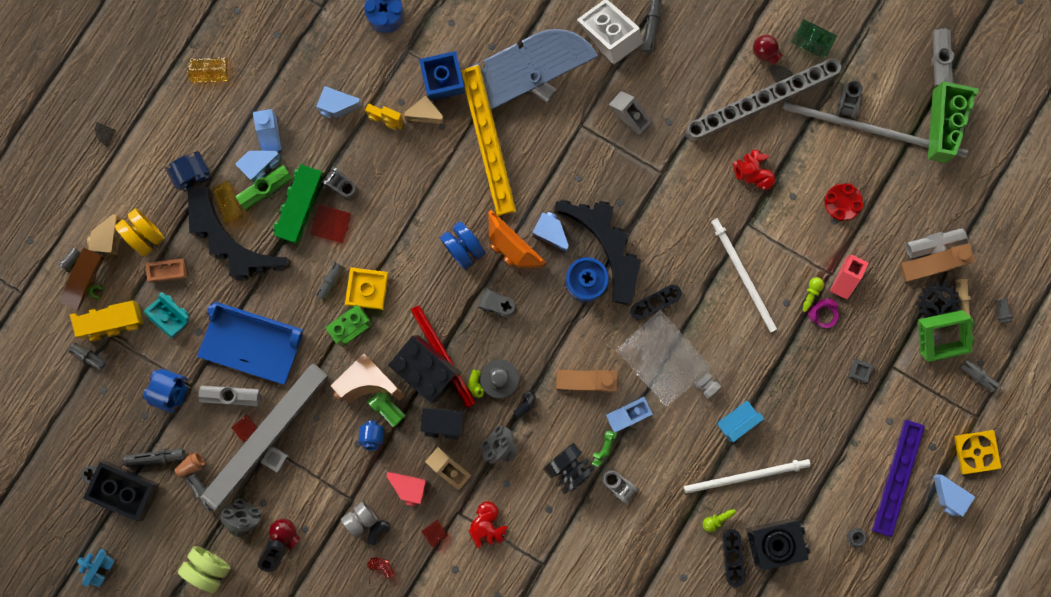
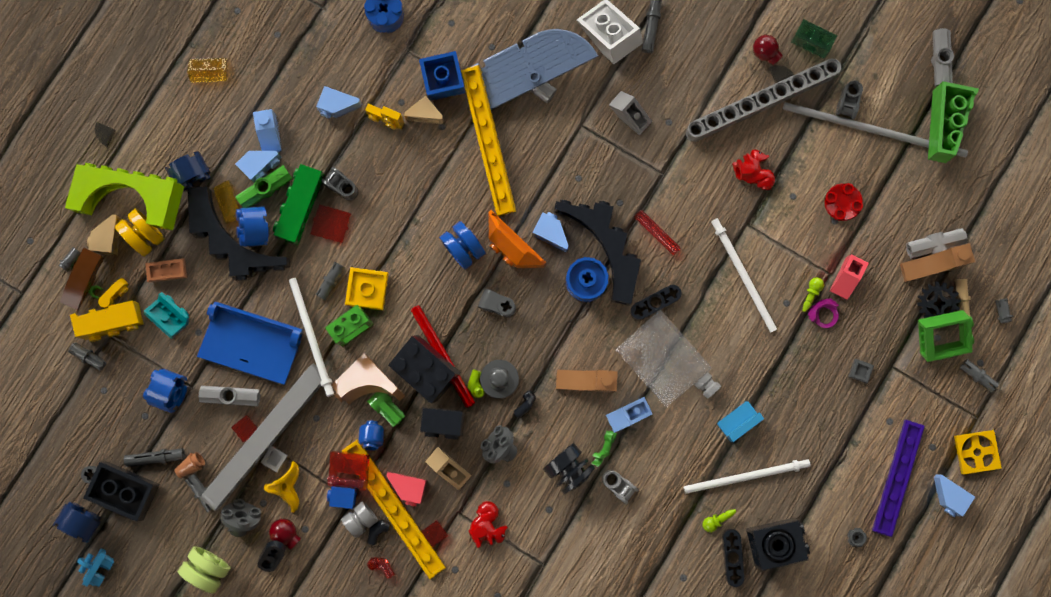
none -> dark blue brick [53,501,101,543]
none -> lime arch [65,163,184,231]
none -> yellow plate [98,278,129,308]
none -> blue brick [236,207,269,247]
none -> yellow piece [264,461,299,513]
none -> white bar [289,278,334,397]
none -> clear red plate [327,451,370,491]
none -> blue brick [327,486,357,509]
none -> yellow tile [341,439,446,579]
none -> clear red axle [635,210,680,255]

